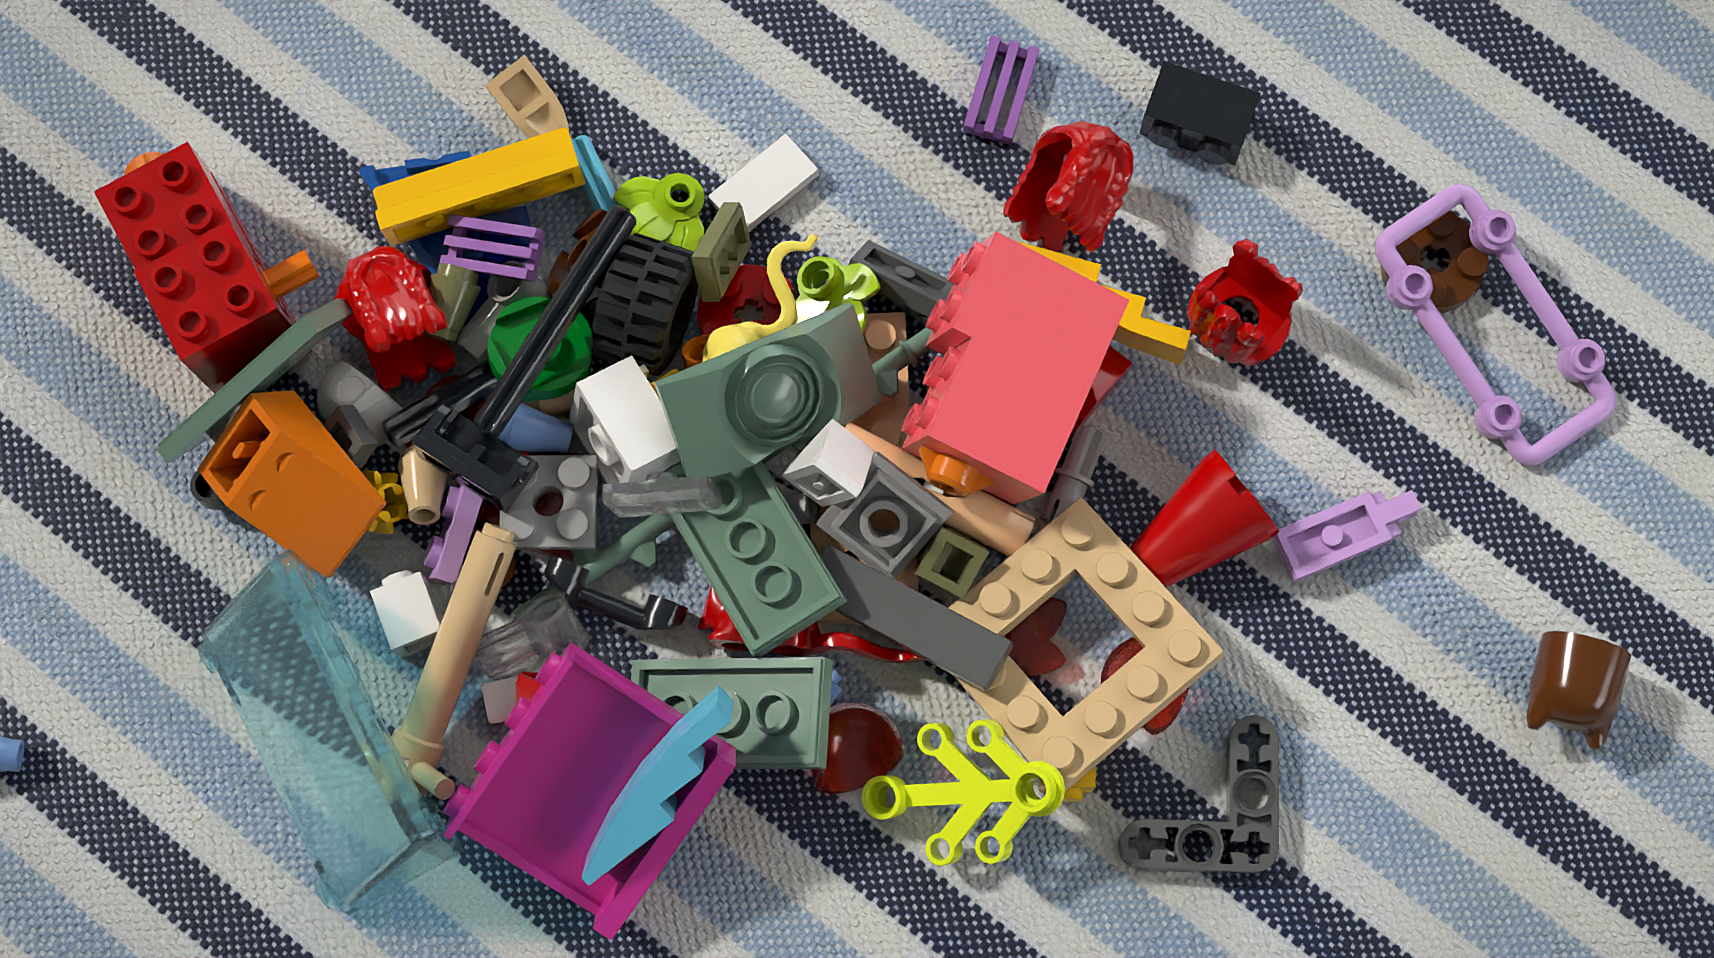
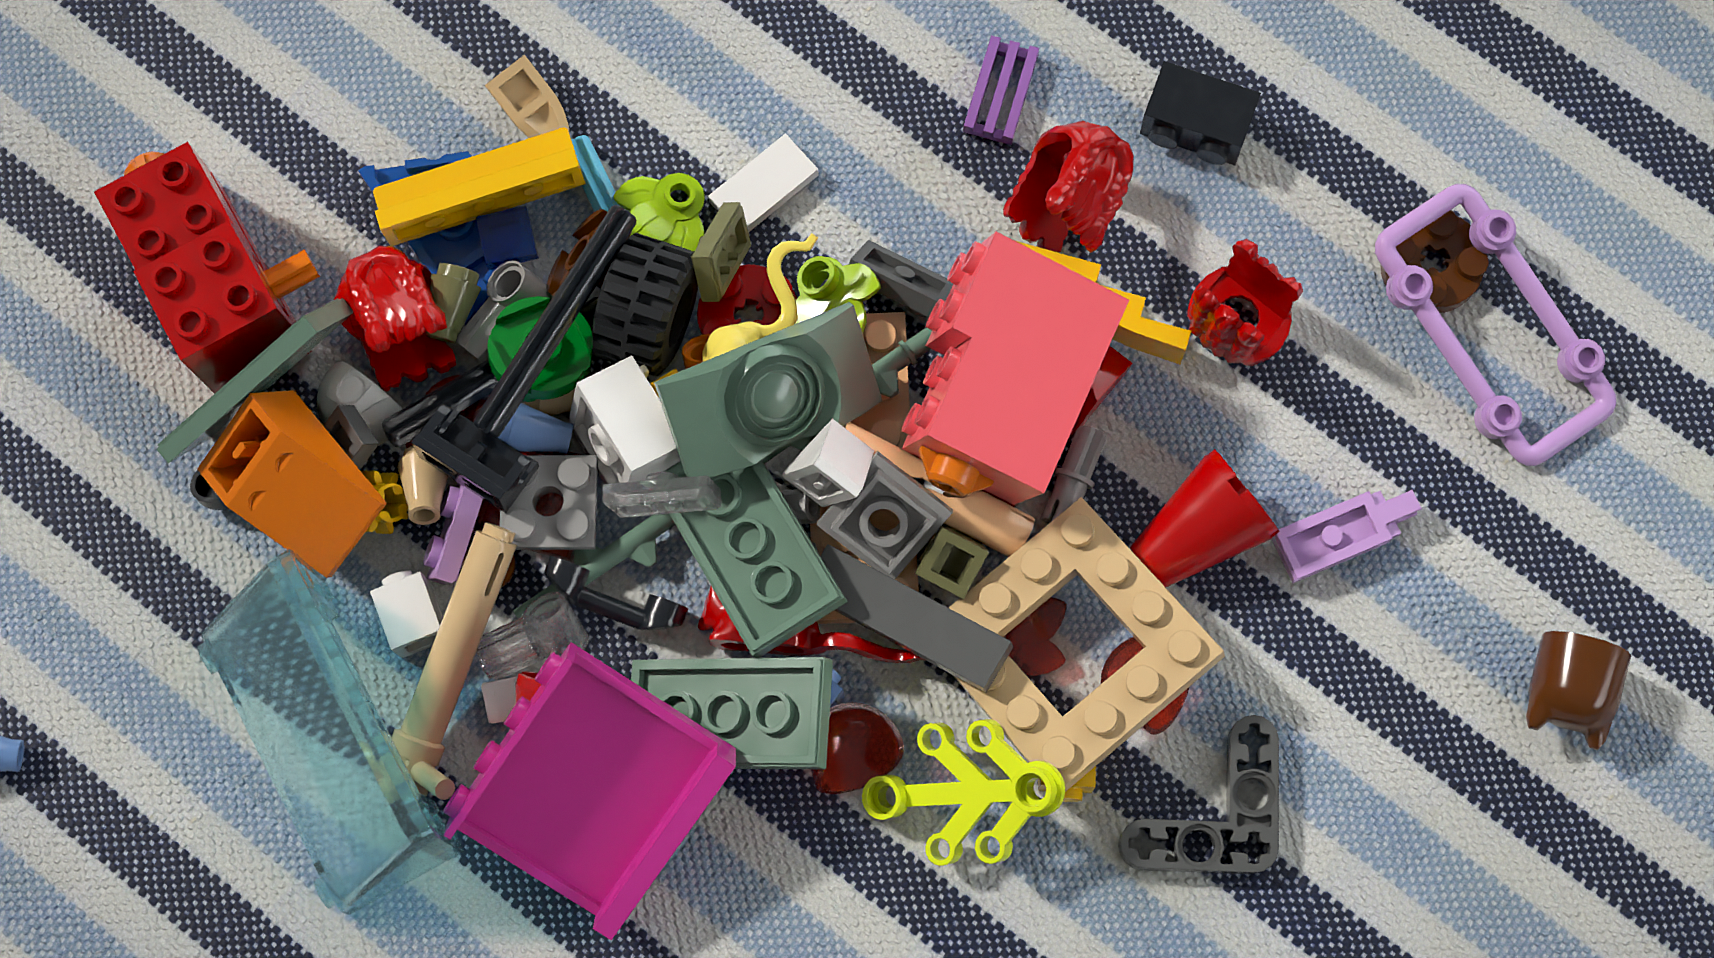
medium lavender tile [440,214,546,282] -> none
medium azure slope [582,685,733,886] -> none

